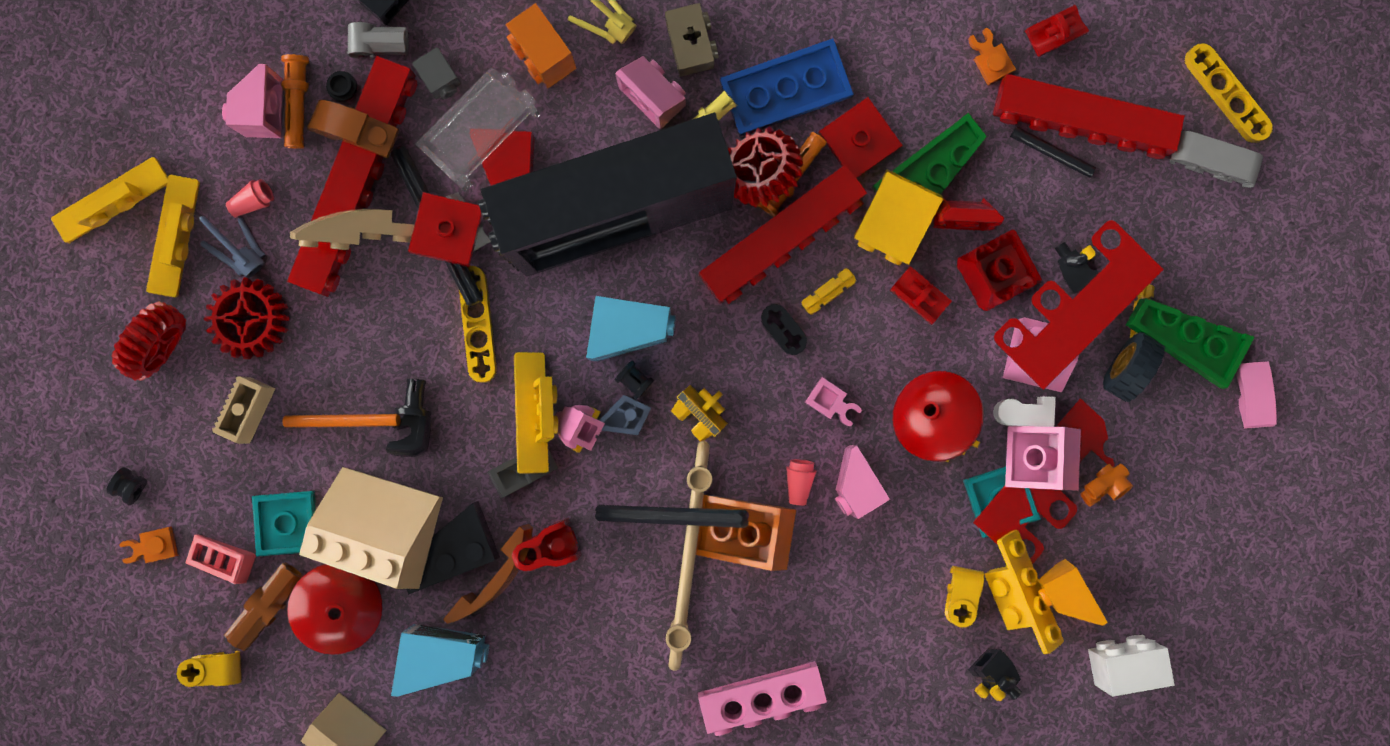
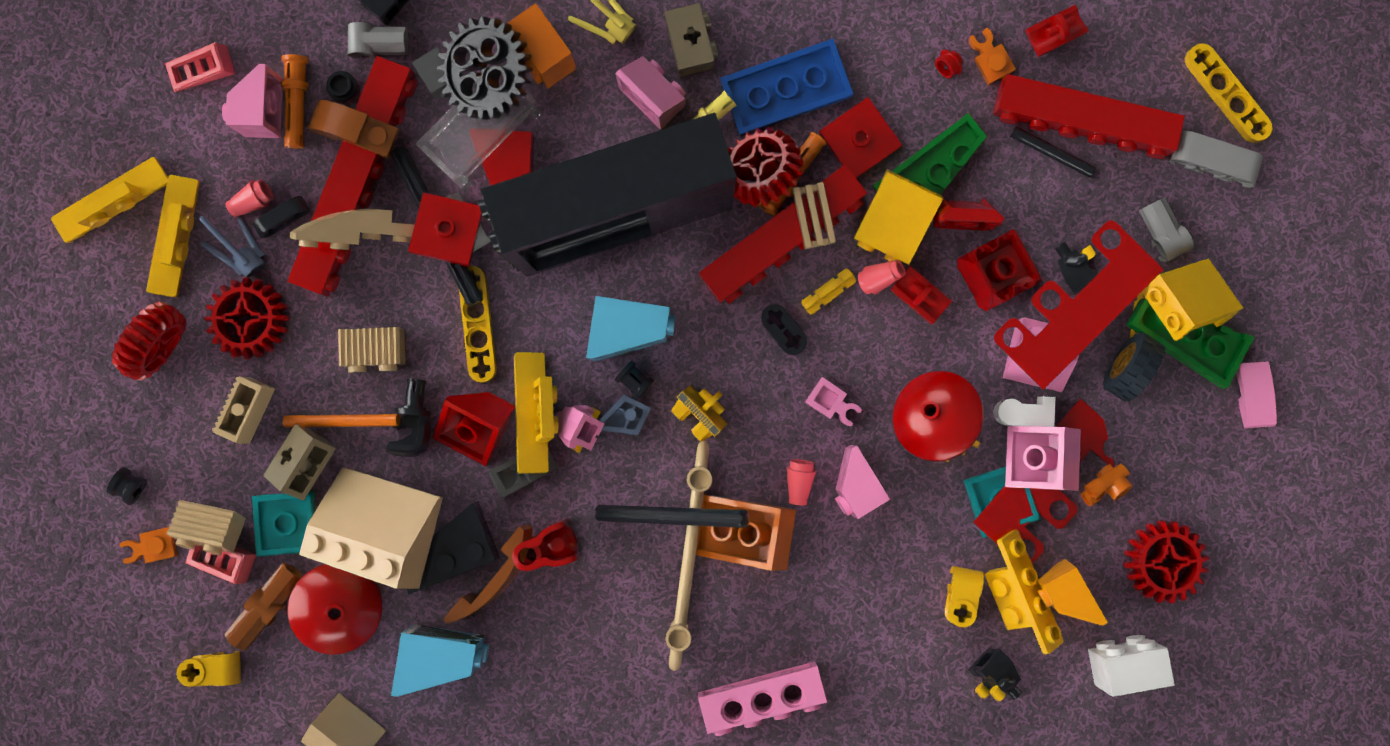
none -> coral slope [165,42,235,92]
none -> tan brick [167,500,246,556]
none -> black beam [252,196,310,239]
none -> dark tan brick [263,424,336,501]
none -> tan brick [338,327,405,373]
none -> red slope [433,392,515,467]
none -> black gear [437,16,533,120]
none -> tan tile [792,182,836,249]
none -> coral cone [858,259,905,295]
none -> red plate [935,49,963,78]
none -> red gear [1123,520,1210,604]
none -> light grey piece [1139,197,1194,263]
none -> yellow panel [1142,258,1243,341]

